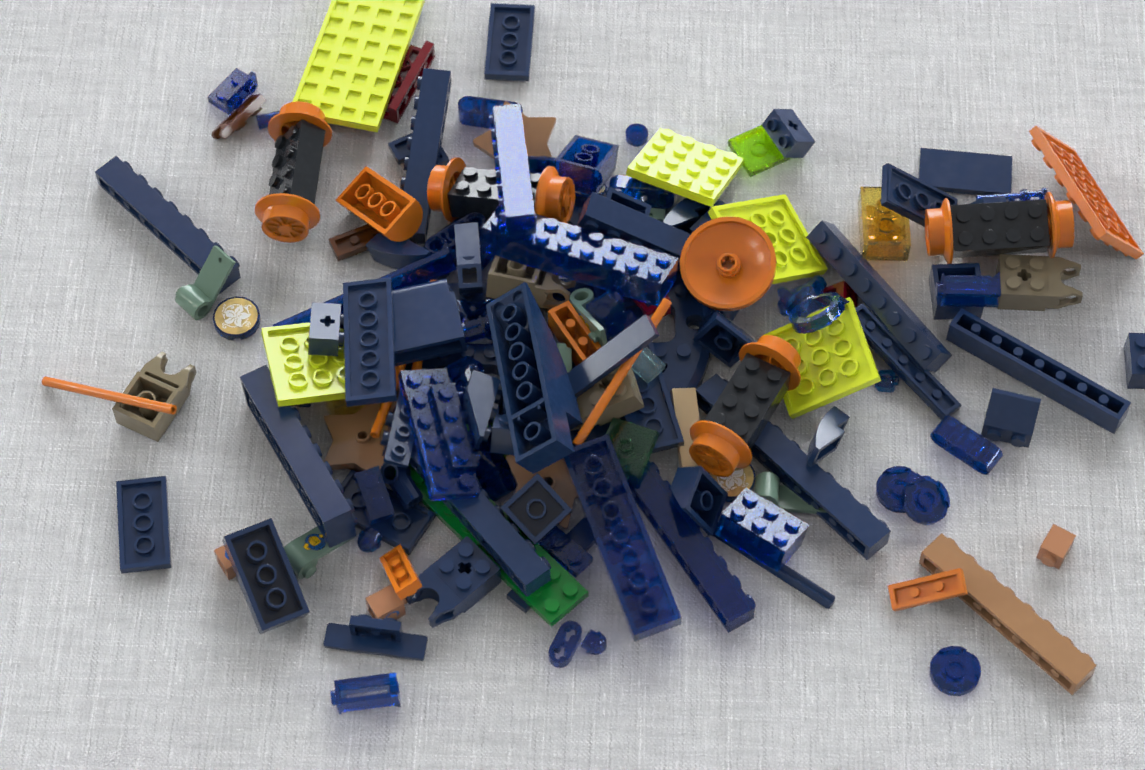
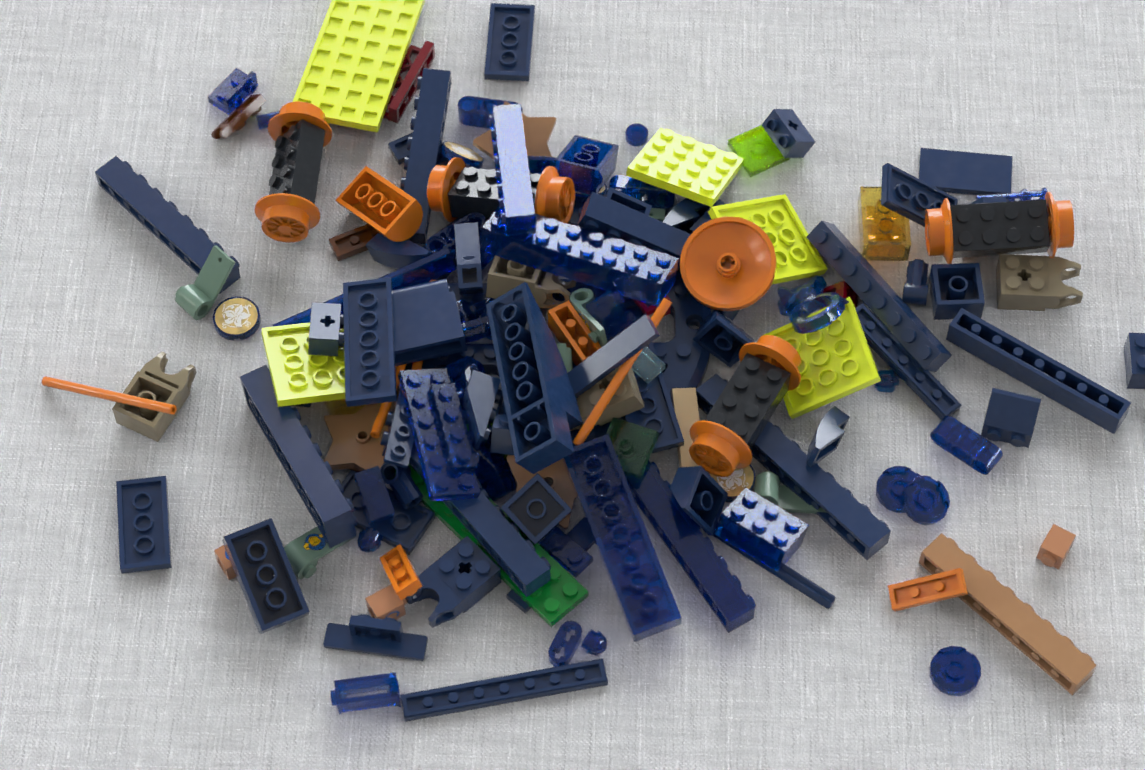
clear blue window [935,272,1001,307] -> none
orange plate [1029,126,1144,259] -> none
none -> dark blue tile [400,658,608,722]
none -> tile [439,141,484,169]
none -> dark blue piece [902,259,929,306]

